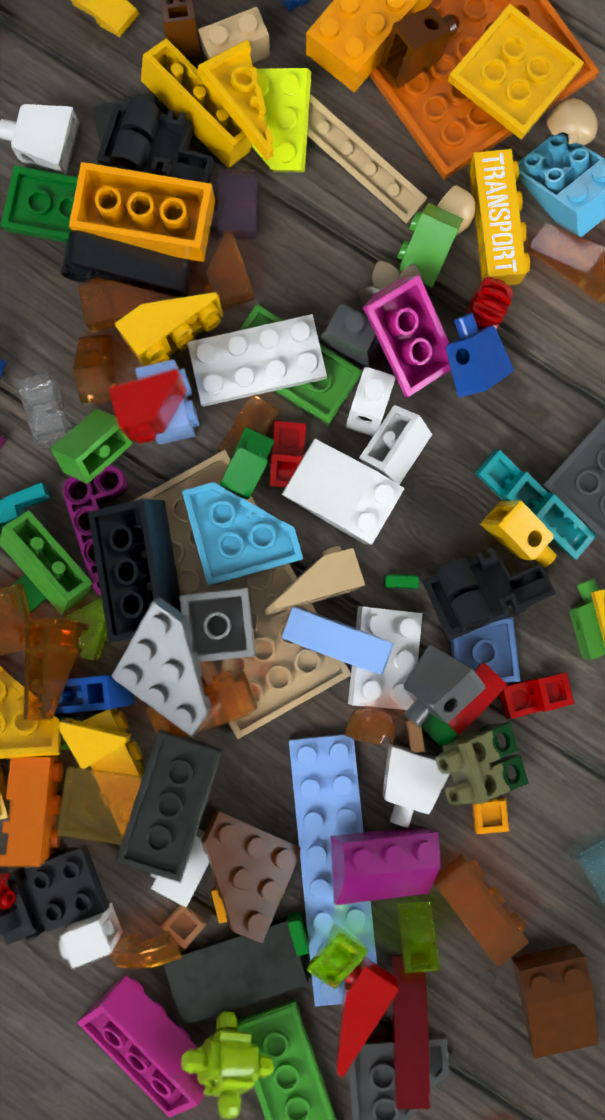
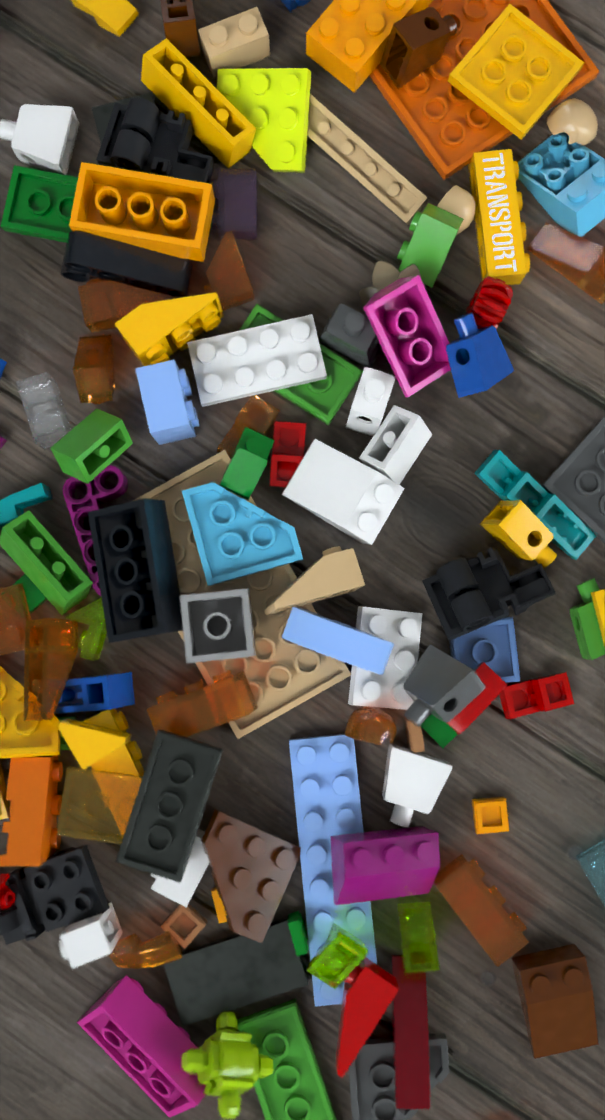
red slope [108,368,187,444] -> none
plate [111,597,212,737] -> none
yellow wing [197,40,274,161] -> none
green tile [383,574,419,589] -> none
olive hips [435,722,529,804] -> none

